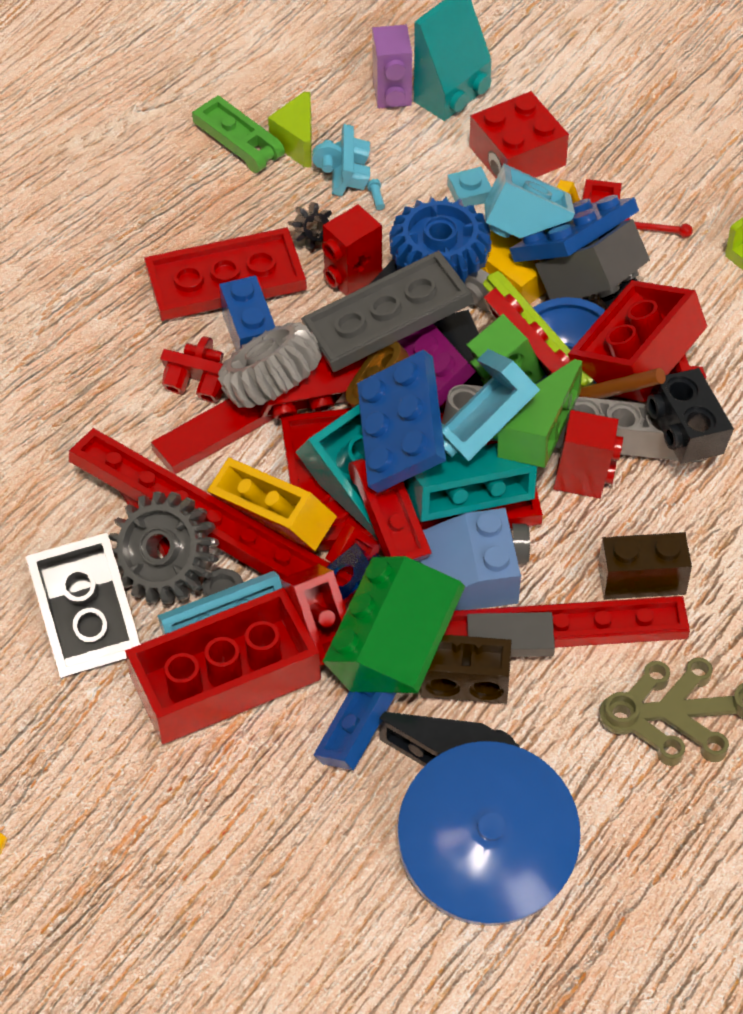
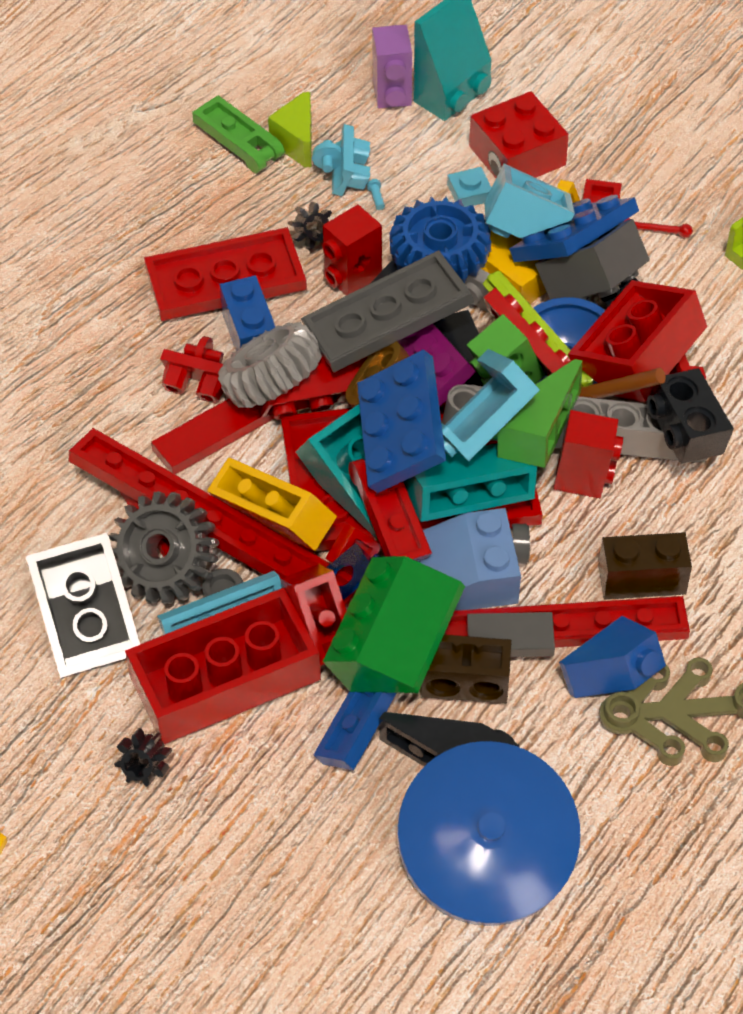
none -> black gear [114,728,172,787]
none -> blue slope [559,616,666,698]

